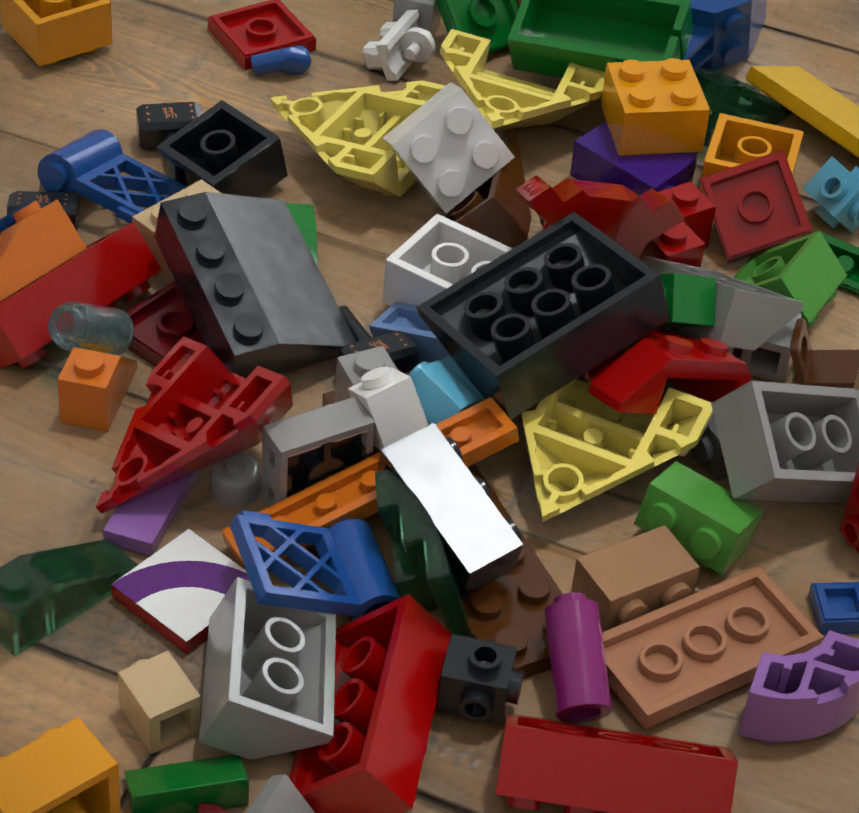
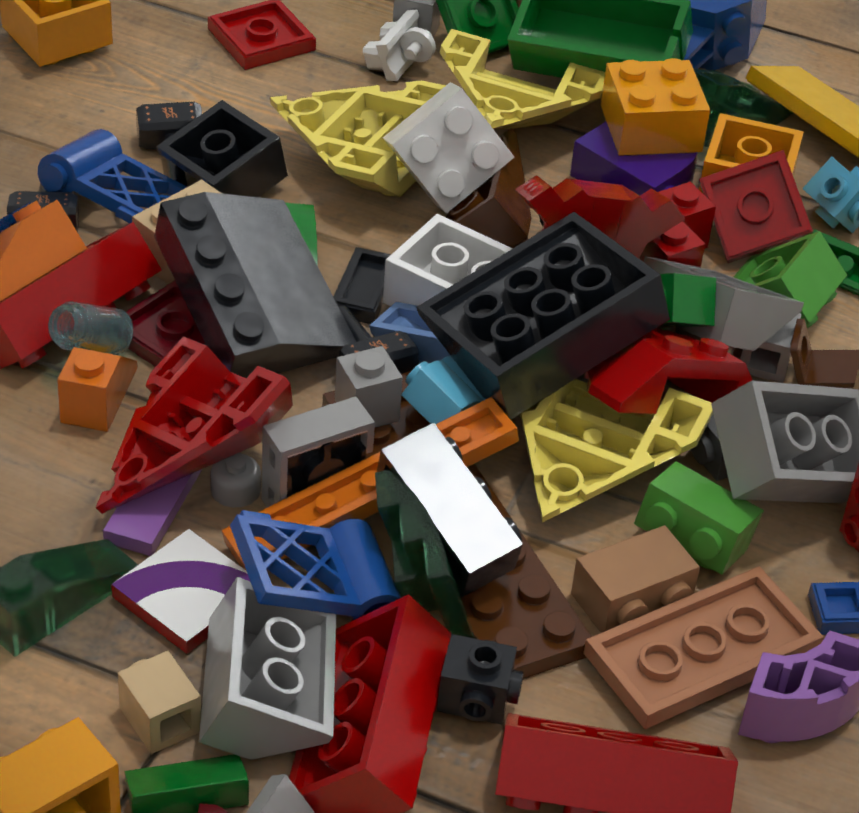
blue arm [251,46,312,76] -> none
white brick [348,367,429,450] -> none
magenta brick [544,592,612,722] -> none
none -> black tile [333,247,391,324]

